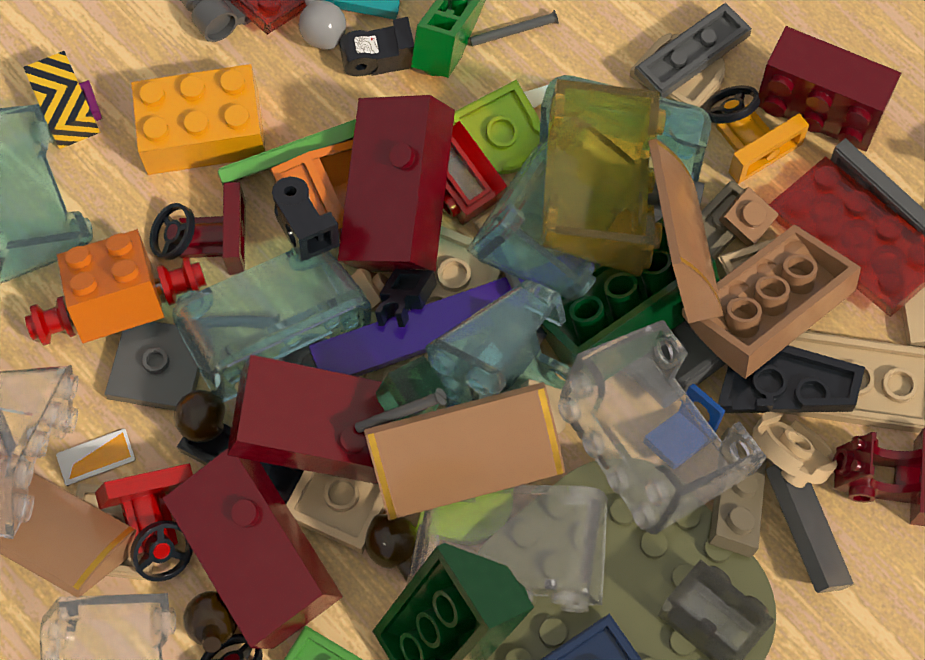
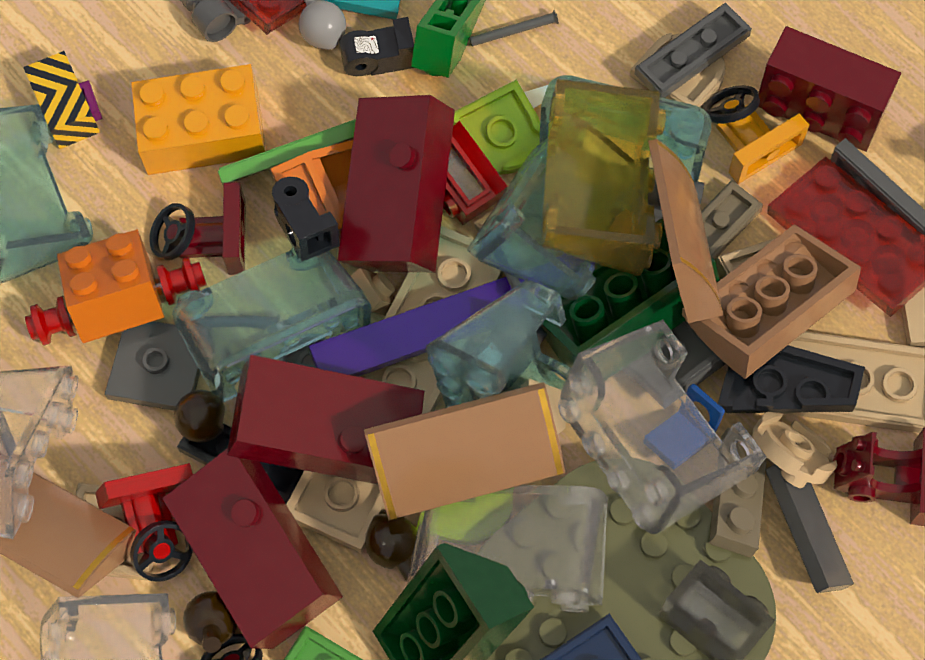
sticker [56,429,135,486] -> none
dark grey piece [355,388,447,433] -> none
black plate [375,269,437,327] -> none
clear green piece [376,355,449,422] -> none
medium nougat plate [718,187,779,247] -> none

